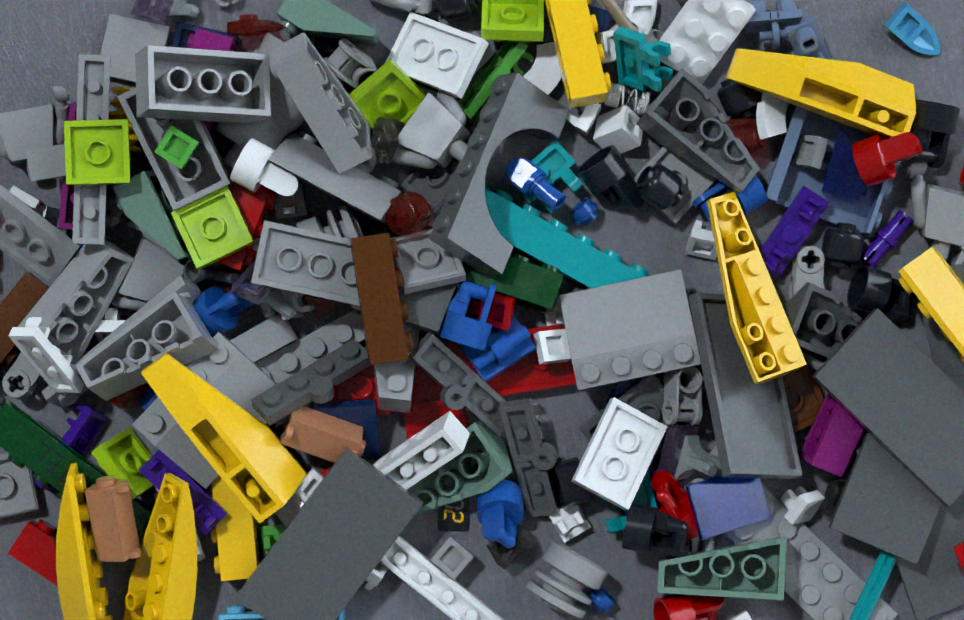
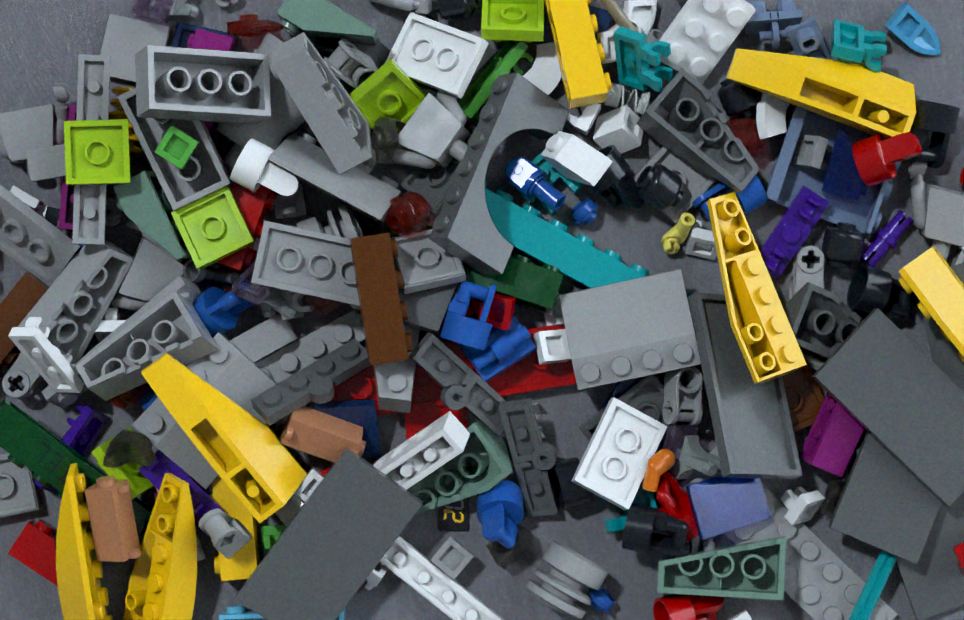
white tile [548,505,591,543] -> none
none -> clear smoke plate [103,430,157,468]
none -> light grey piece [198,508,253,559]
none -> white slope [541,131,612,186]
none -> orange arm [642,449,675,492]
none -> light yellow arm [661,213,695,254]
none -> teal plate [831,19,887,72]

